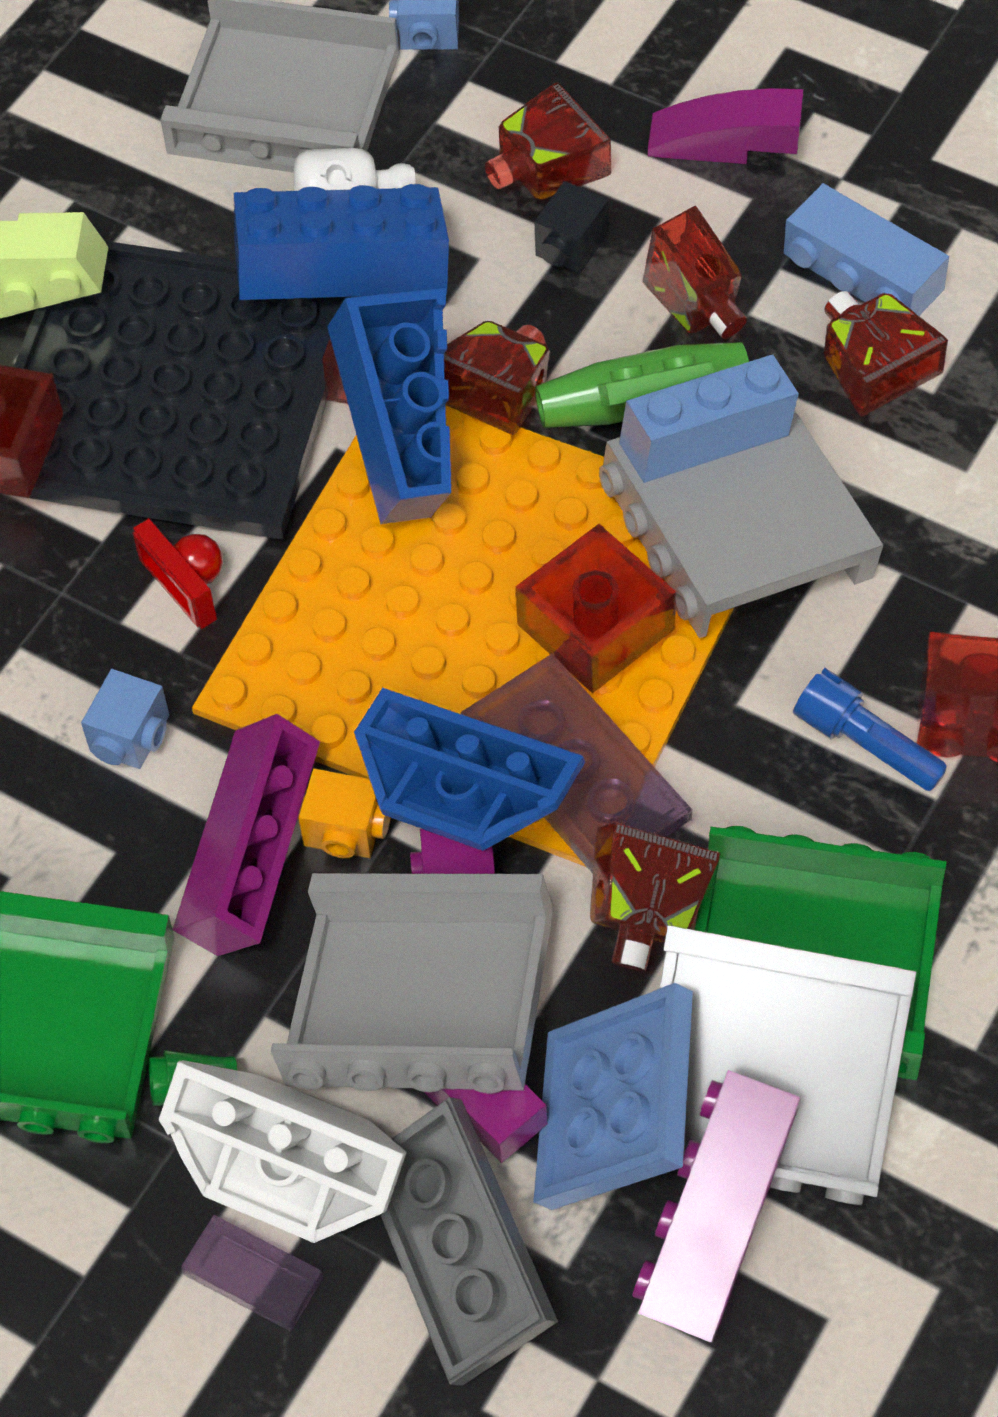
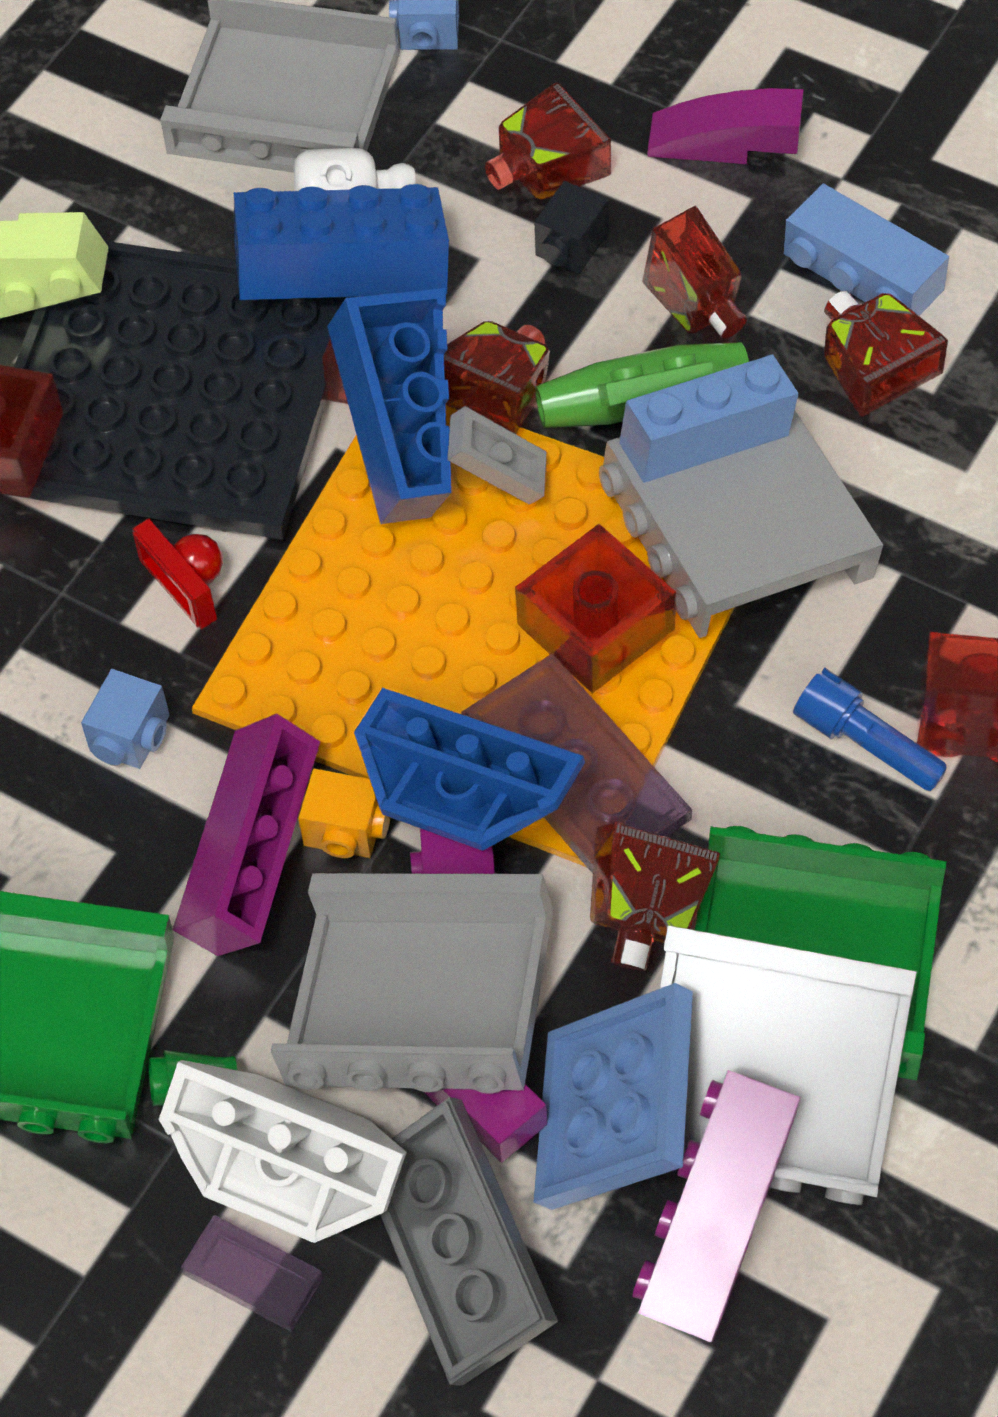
none -> light grey plate [448,406,546,505]

